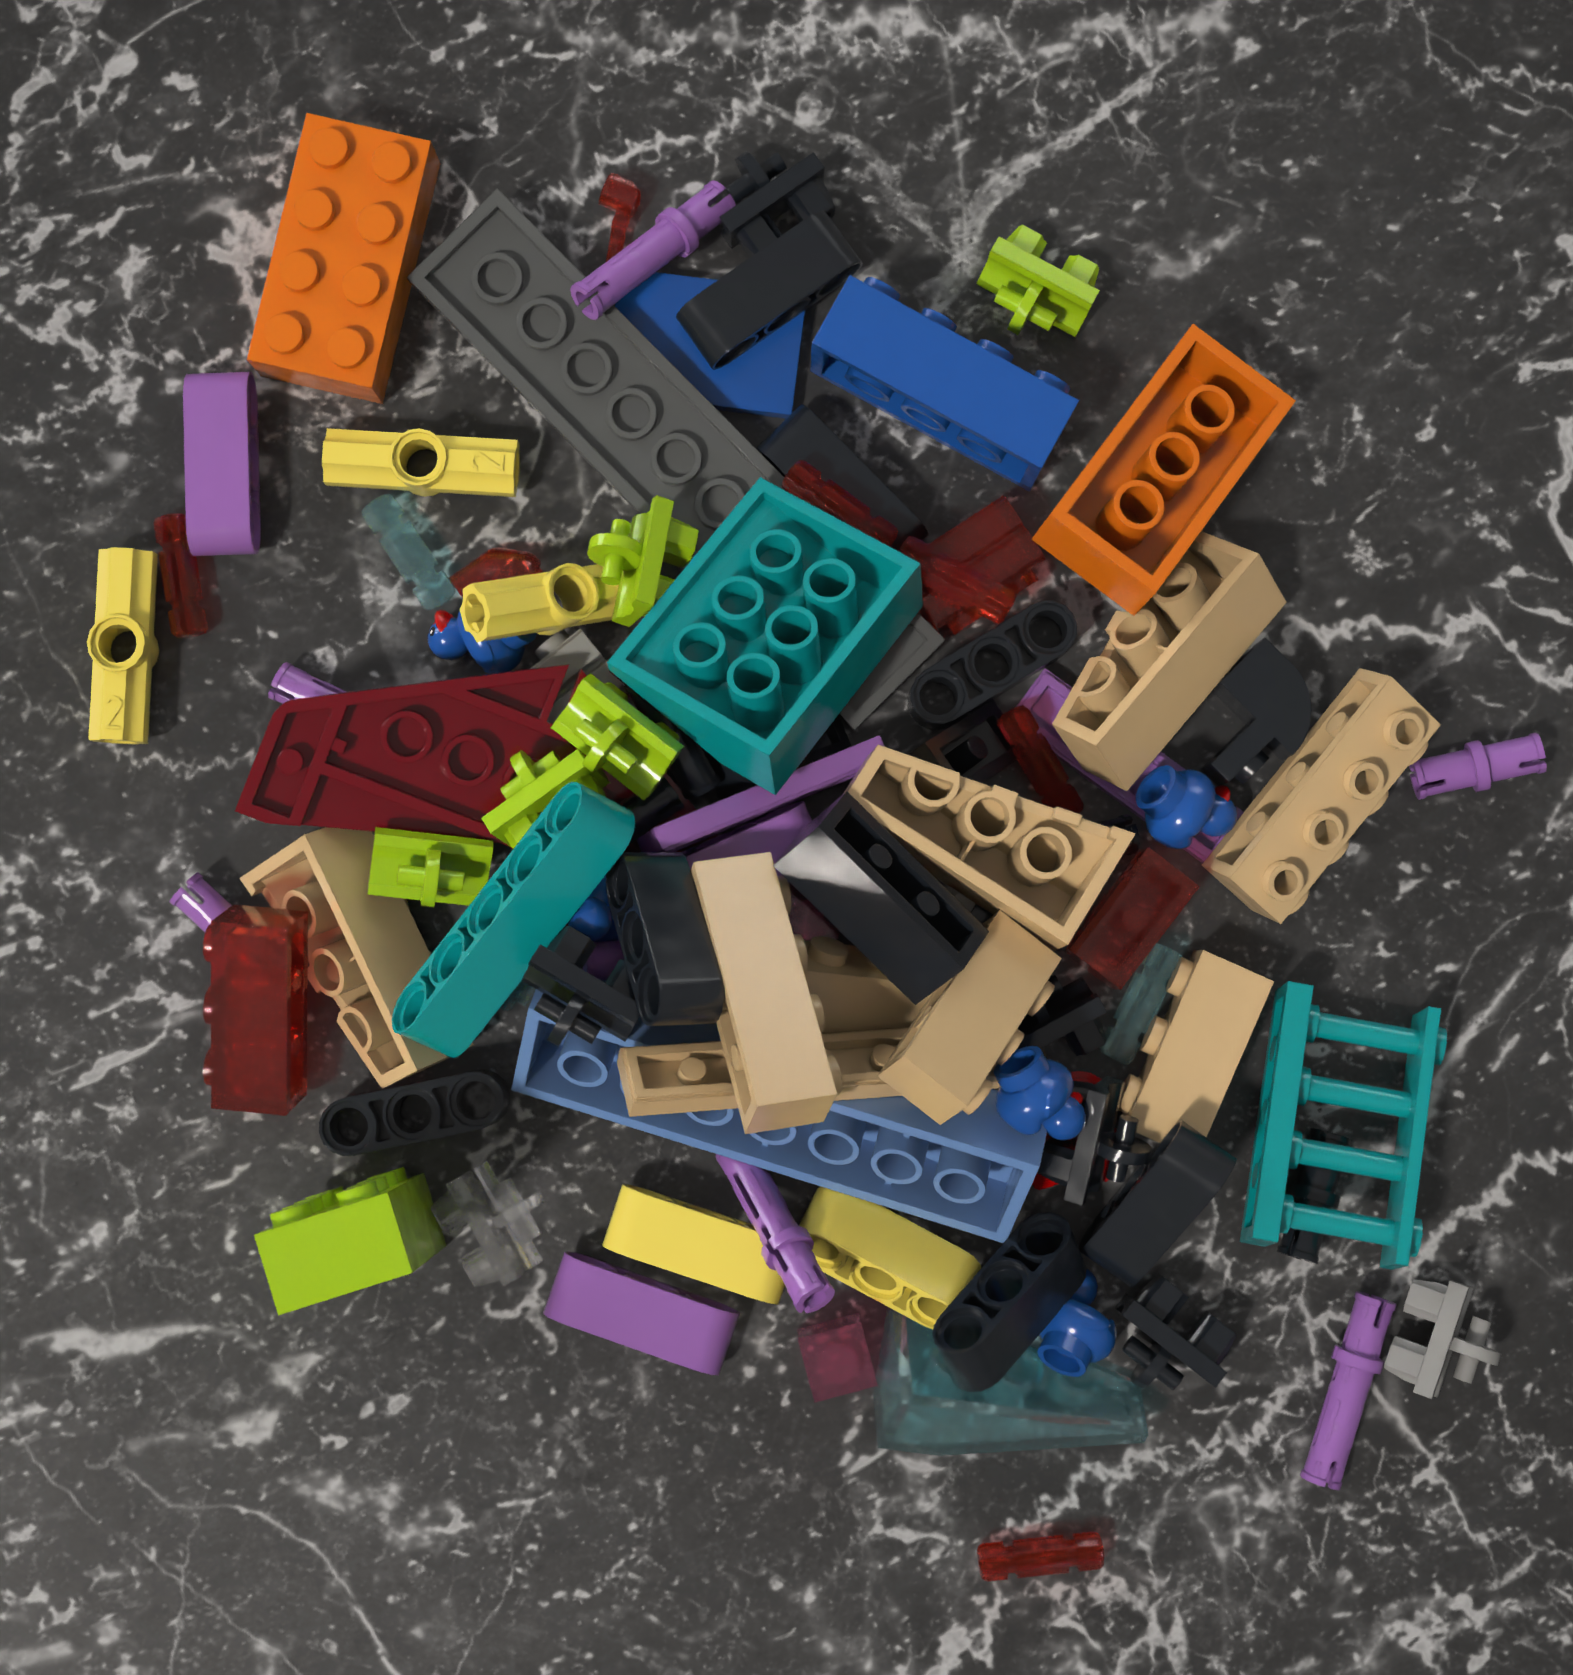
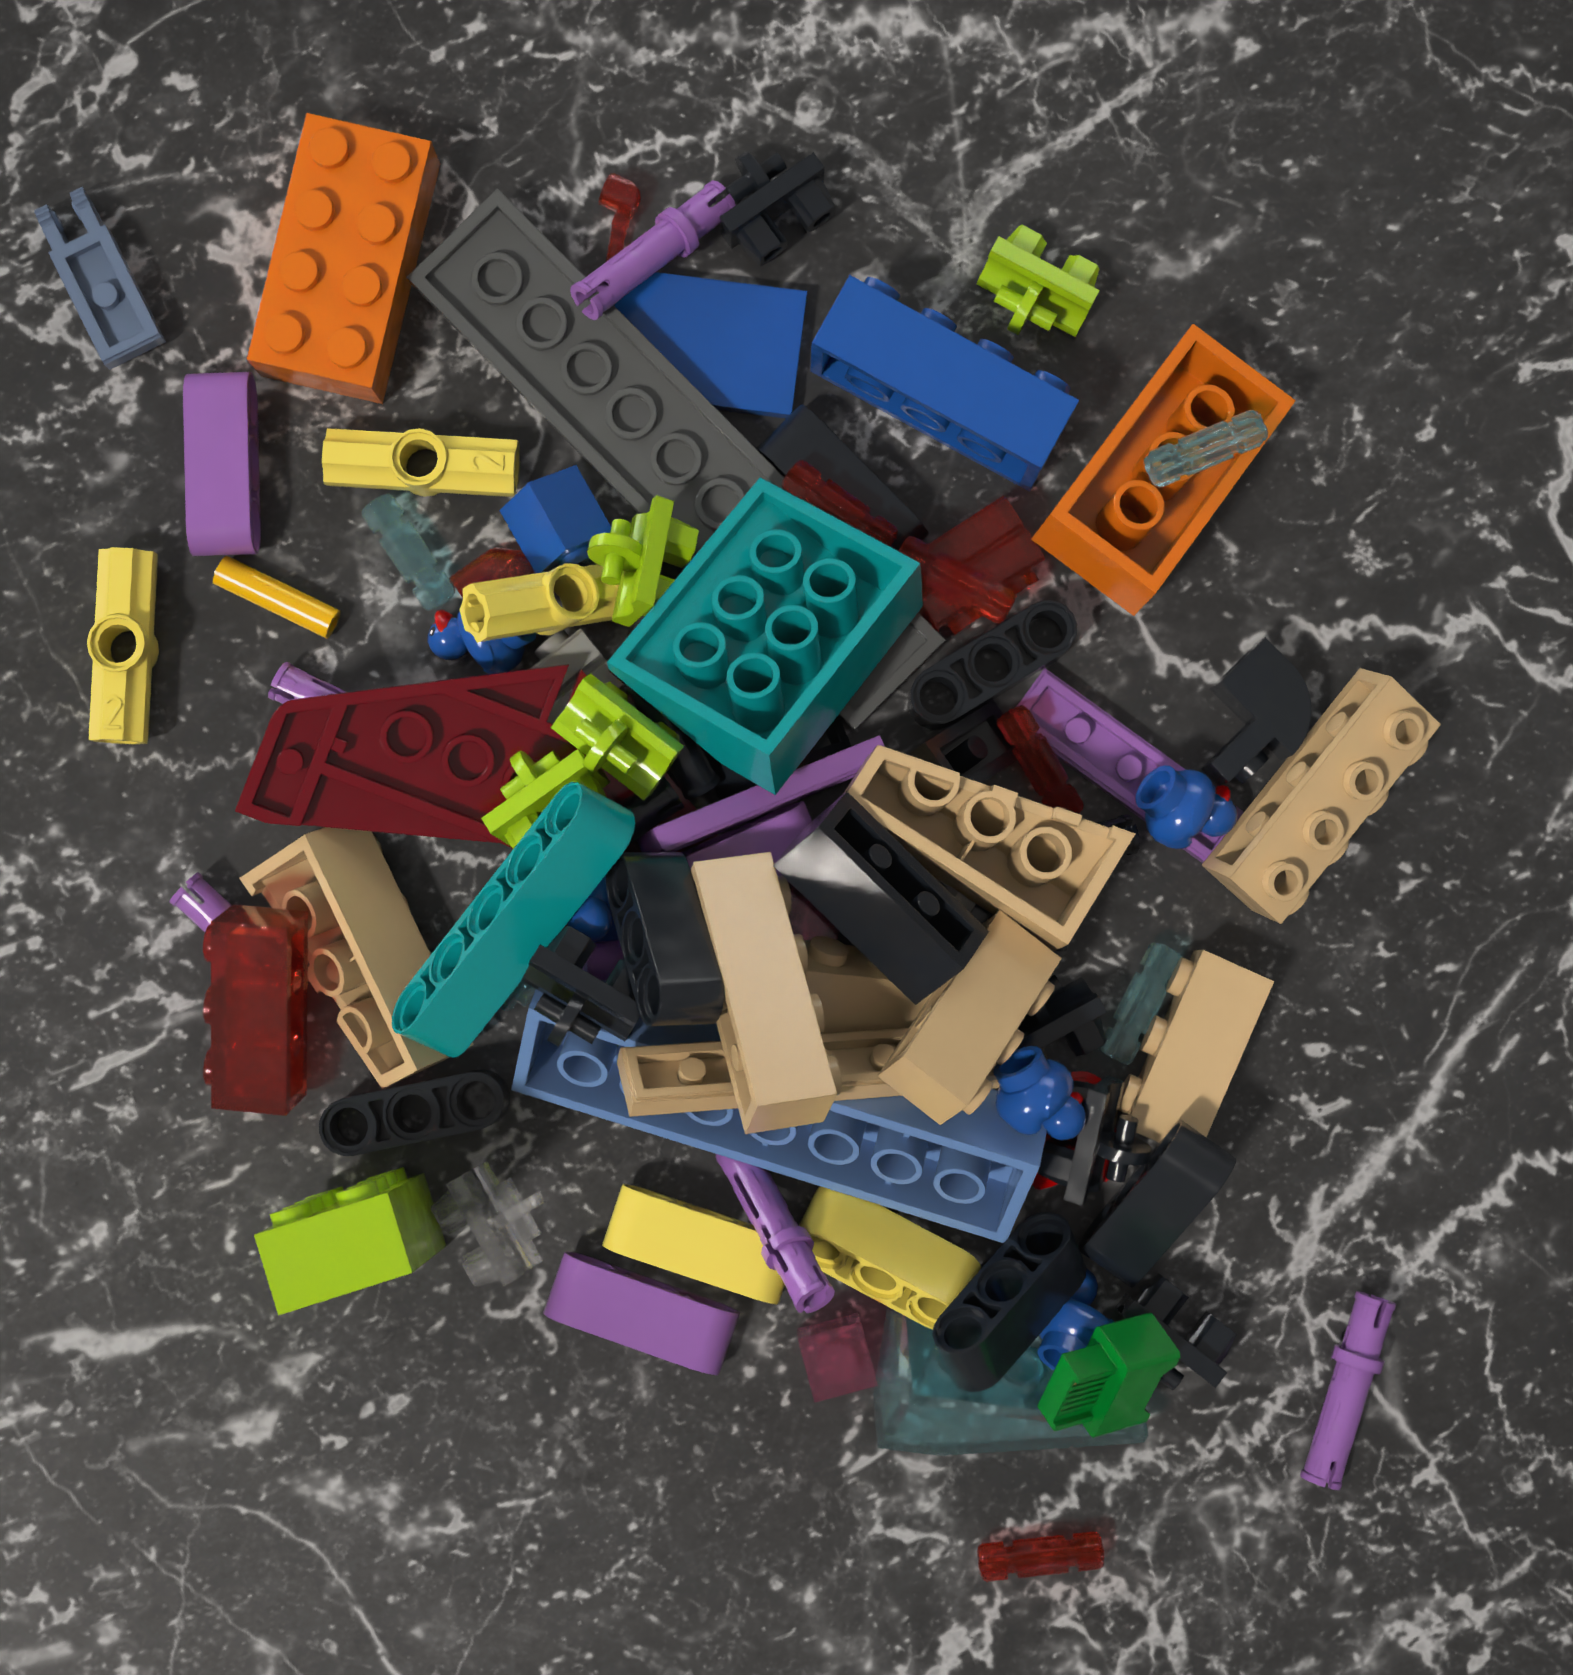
clear red axle [153,513,208,638] -> none
lime hips [368,827,493,907] -> none
black beam [676,210,863,370] -> none
tan wedge [1052,531,1287,791] -> none
clear red brick [1063,847,1200,990] -> none
teal fence [1240,981,1447,1270] -> none
black pin [1277,1128,1351,1264] -> none
light grey hips [1384,1279,1502,1399] -> none
medium lavender pin [1409,733,1547,800] -> none
none -> sand blue hinge [34,187,166,370]
none -> yellow piece [213,555,341,639]
none -> blue brick [499,465,611,574]
none -> green piece [1037,1312,1180,1438]
none -> clear light blue axle [1144,410,1268,487]

